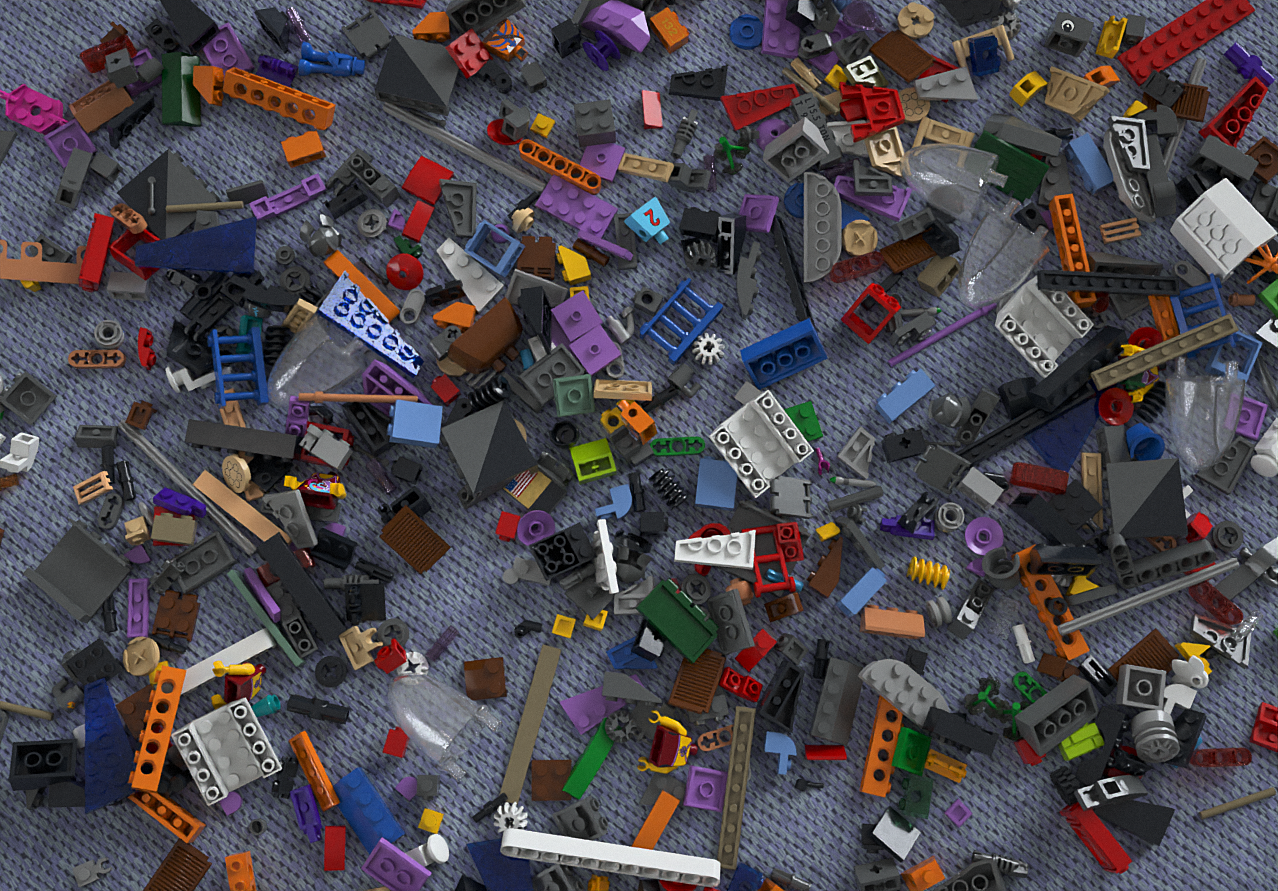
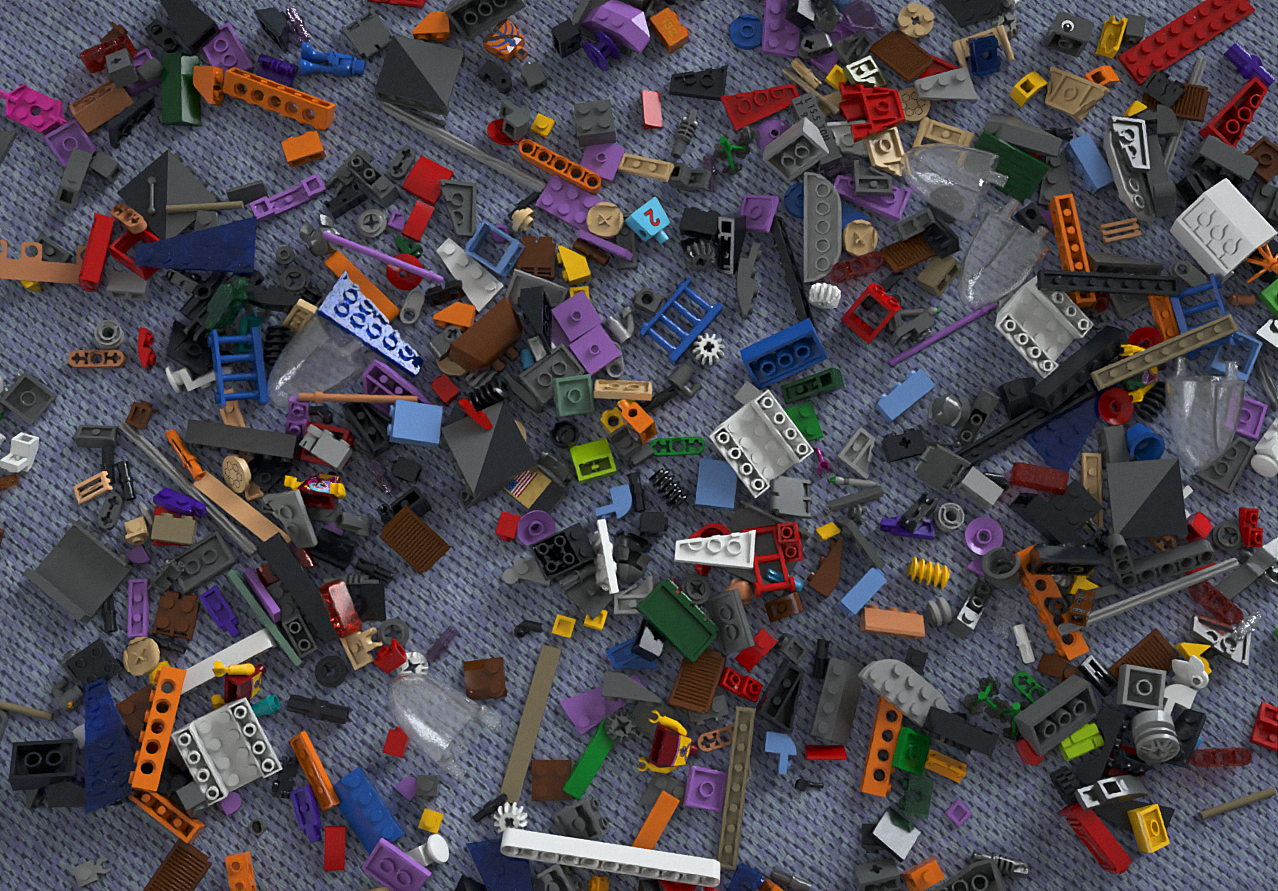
black hinge [359,257,389,286] -> none
red plate [445,28,493,79] -> none
none -> orange pin [165,429,205,481]
none -> dark grey brick [176,781,209,818]
none -> dark purple hinge [199,585,241,638]
none -> clear green hinge [204,277,249,330]
none -> clear red beam [319,579,362,638]
none -> medium lavender bar [322,231,444,284]
none -> dark grey piece [334,512,374,538]
none -> dark grey beam [389,146,416,180]
none -> red slope [458,398,493,430]
none -> tan tile [586,202,624,239]
none -> dark green slope [781,368,845,404]
none -> white gear [808,283,841,310]
none -> reddish brown leg [1068,588,1095,627]
none -> yellow slope [1127,804,1170,853]
none -> red slope [1239,507,1263,548]

